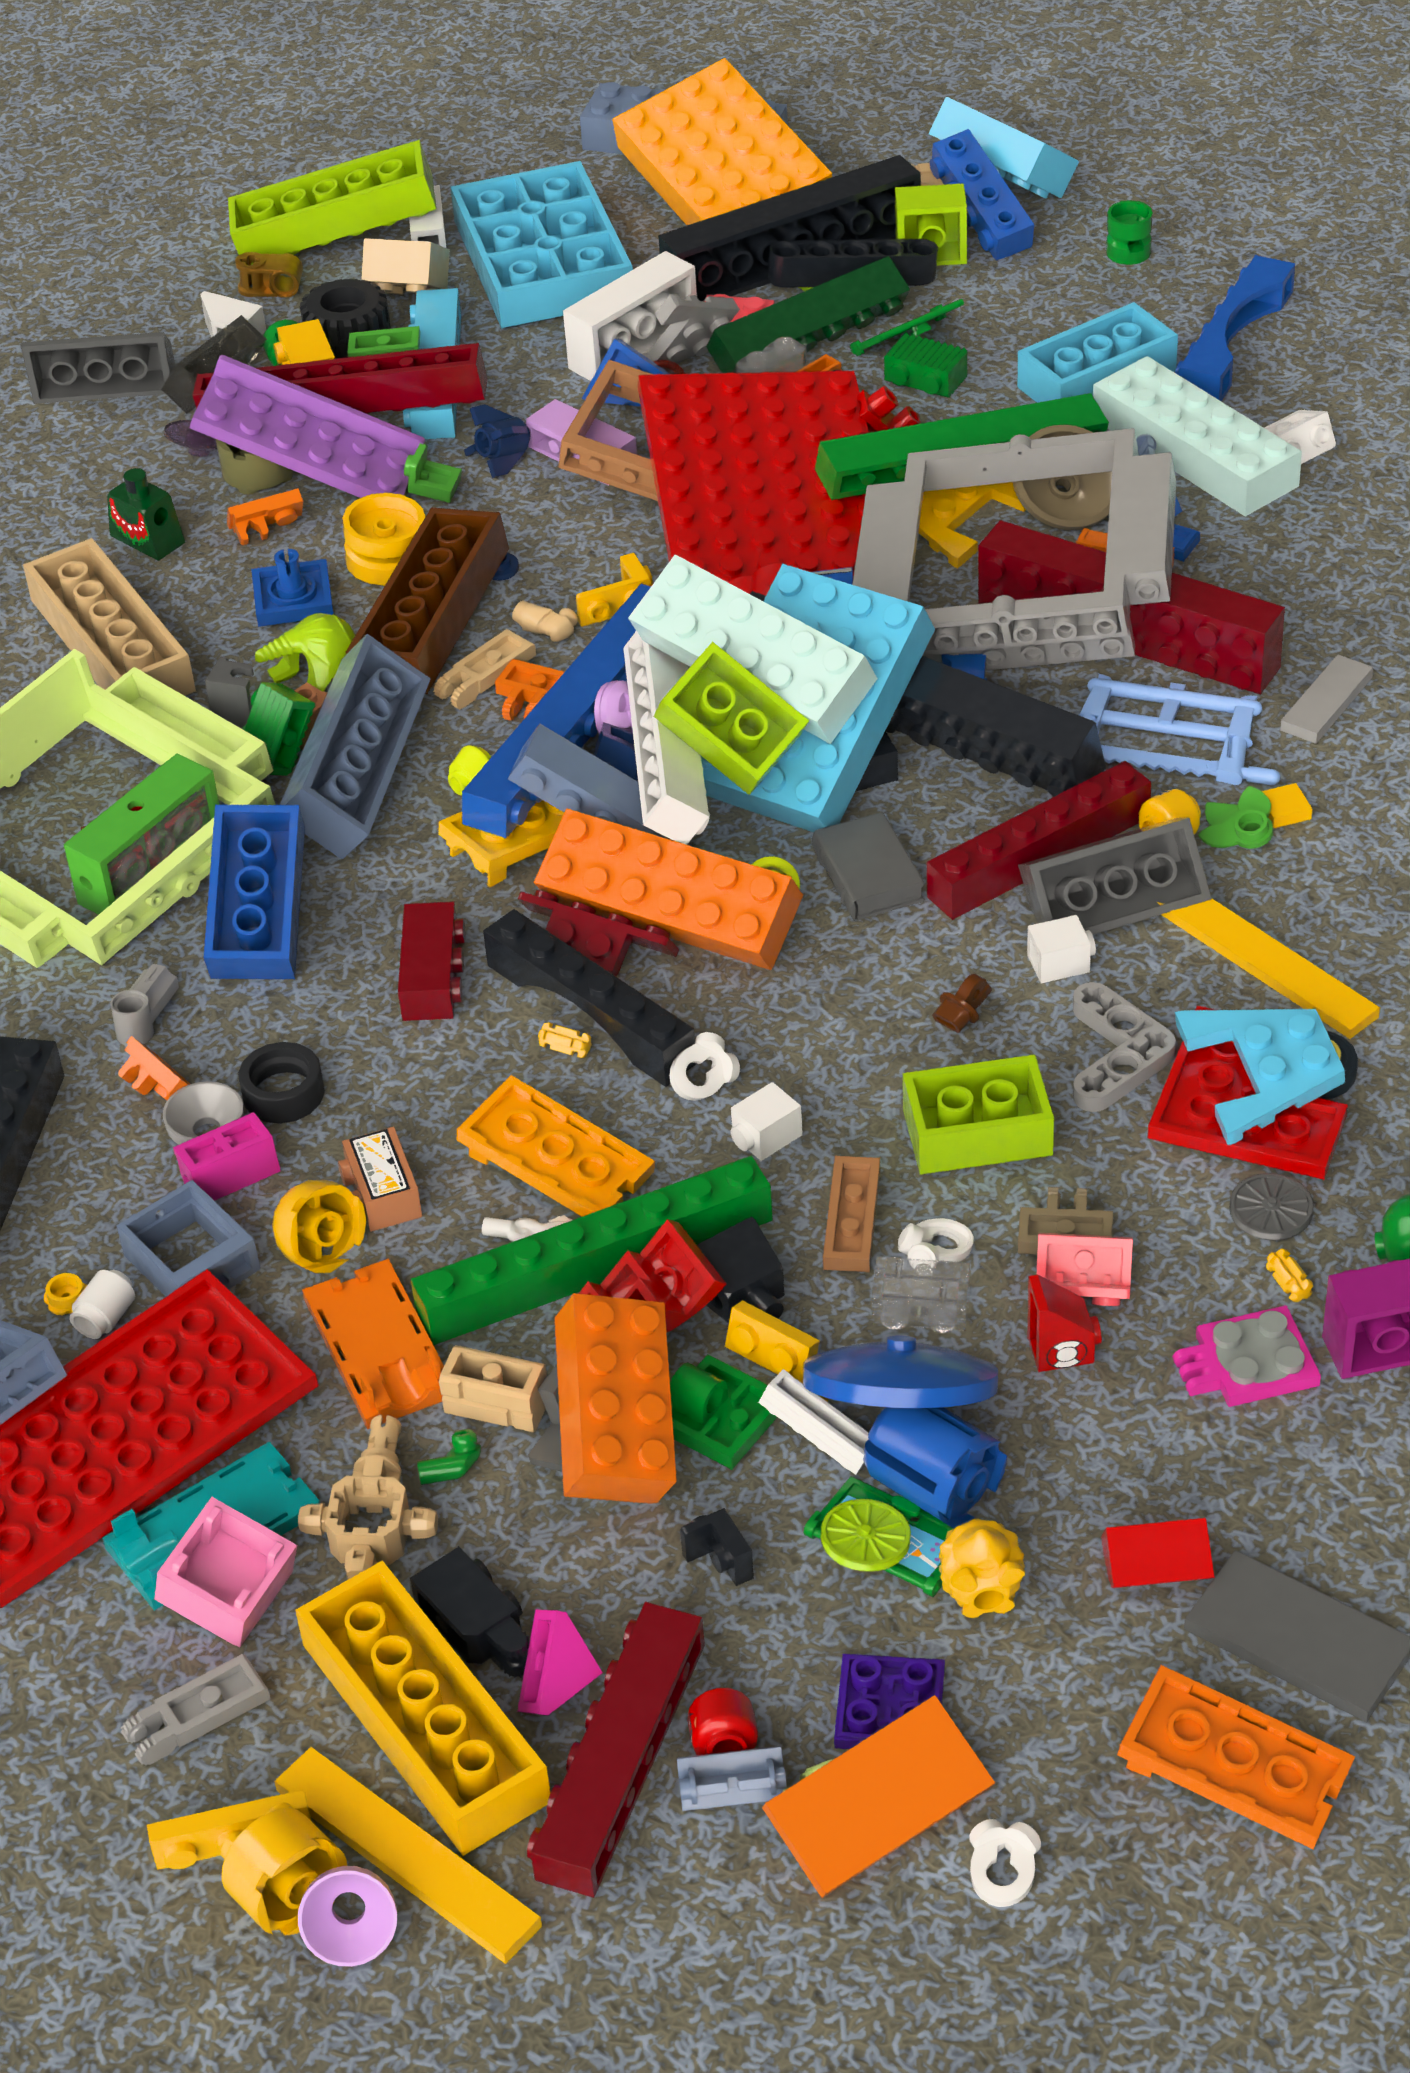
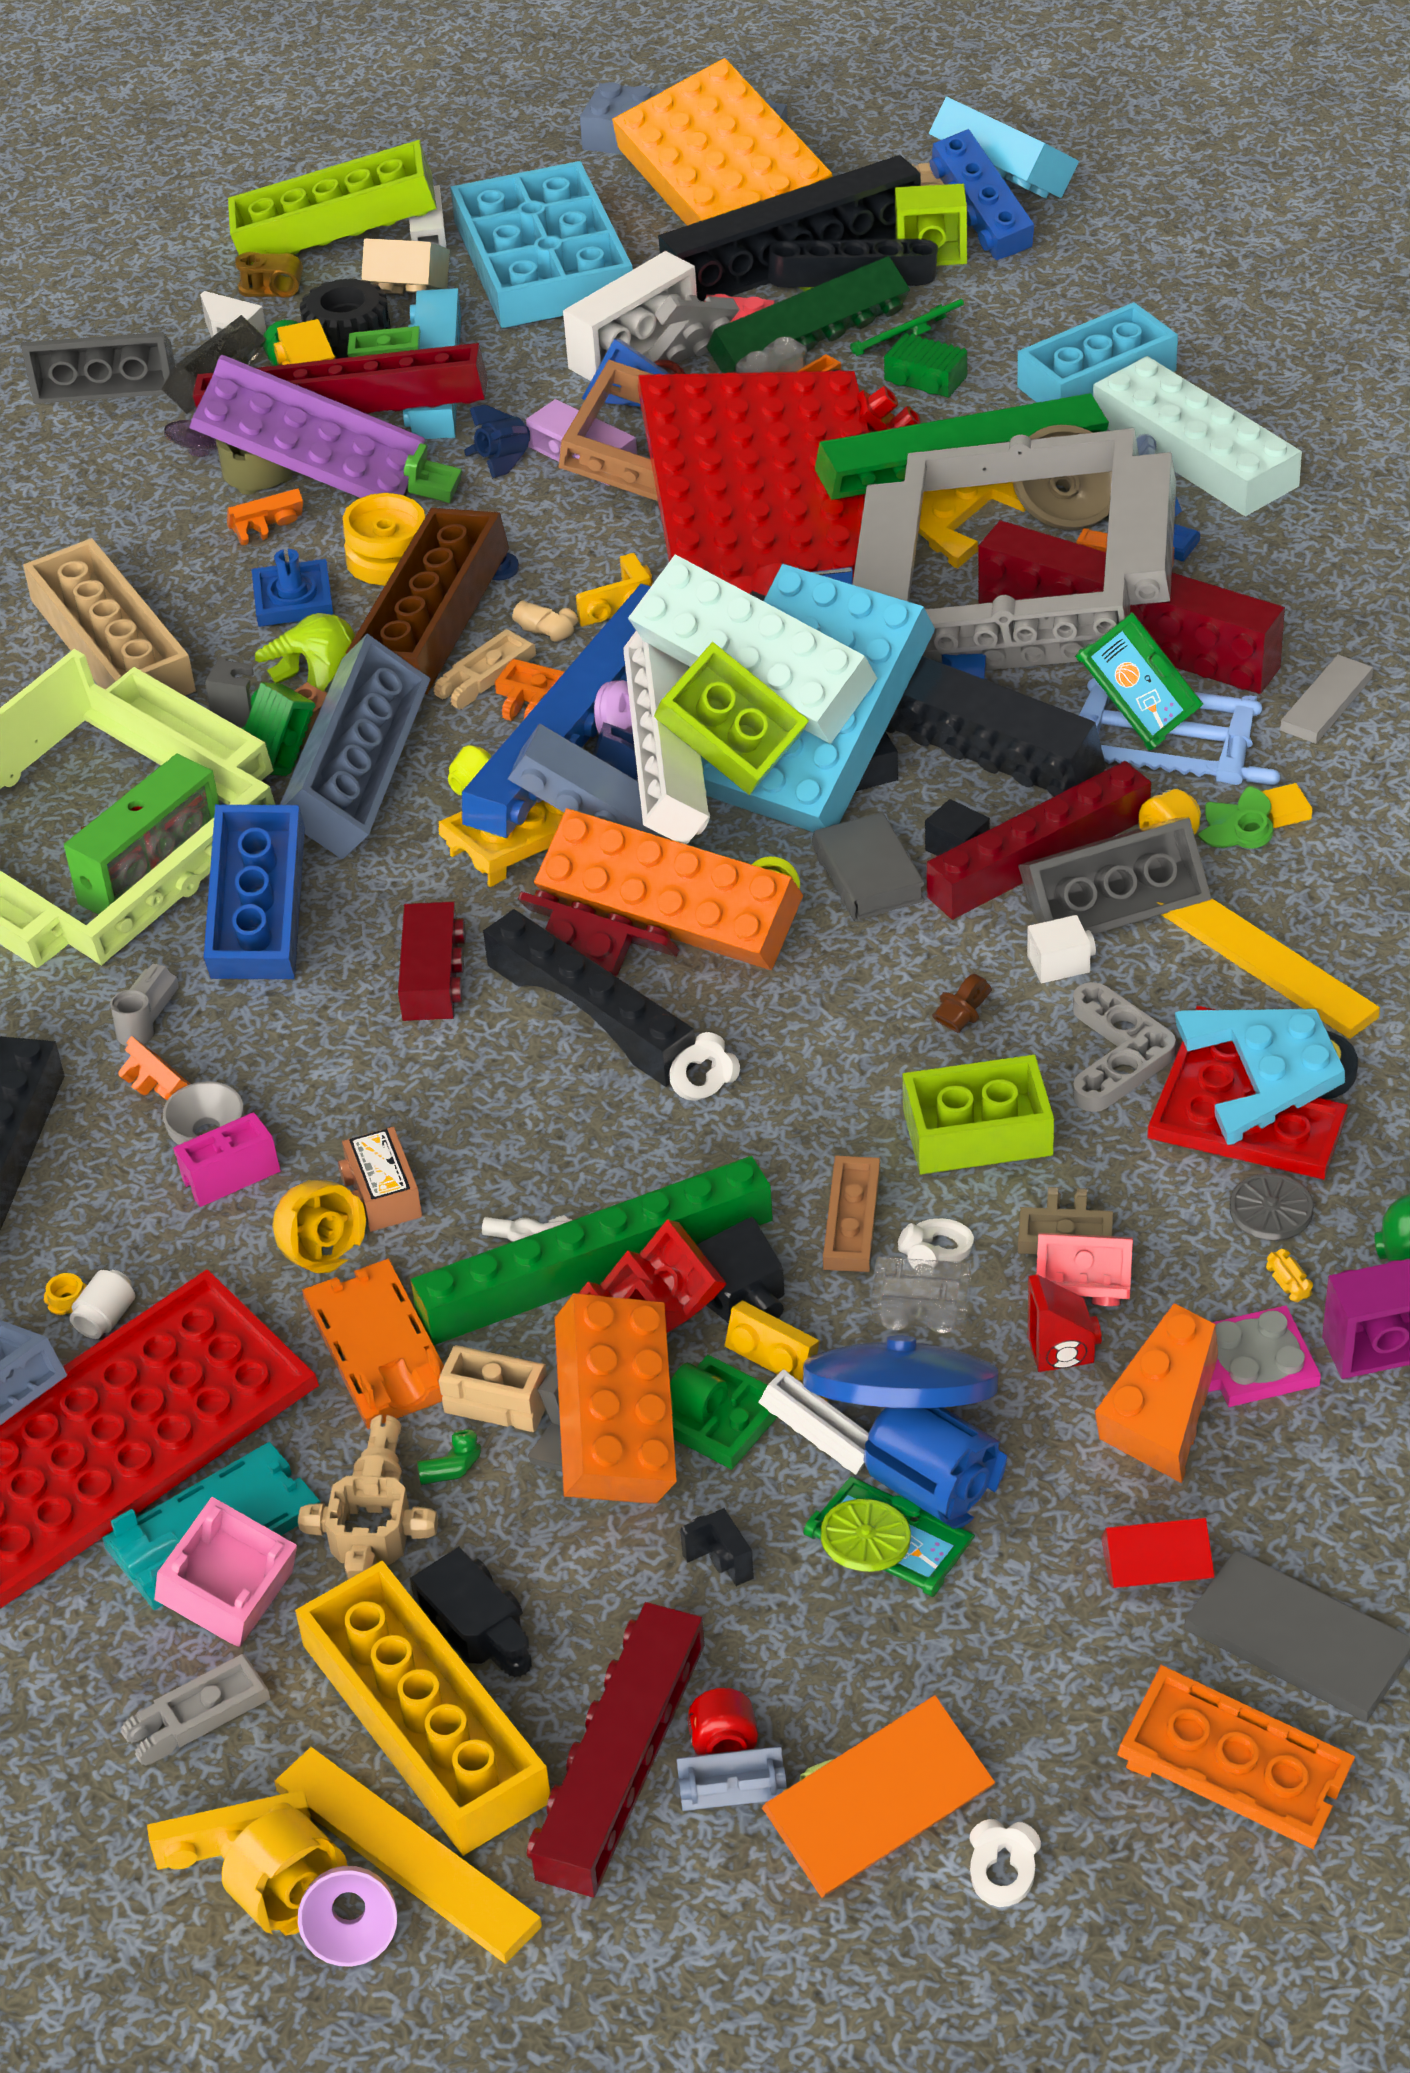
dark green torso [107,468,185,561] -> none
sand blue window [116,1180,261,1297] -> none
black tyre [238,1042,325,1124] -> none
light orange piece [456,1075,655,1217] -> none
dark pink slope [517,1609,603,1716] -> none
yellow piece [538,1022,592,1058] -> none
white brick [731,1082,802,1161] -> none
dark purple tile [834,1654,945,1749] -> none
yellow animal [939,1519,1025,1618] -> none
green wheel [1106,200,1153,265] -> none
blue arch [1175,255,1295,401] -> none
white bracket [1264,410,1336,464] -> none
none -> black brick [925,799,990,856]
none -> door [1075,612,1203,751]
none -> orange wedge [1095,1303,1218,1483]

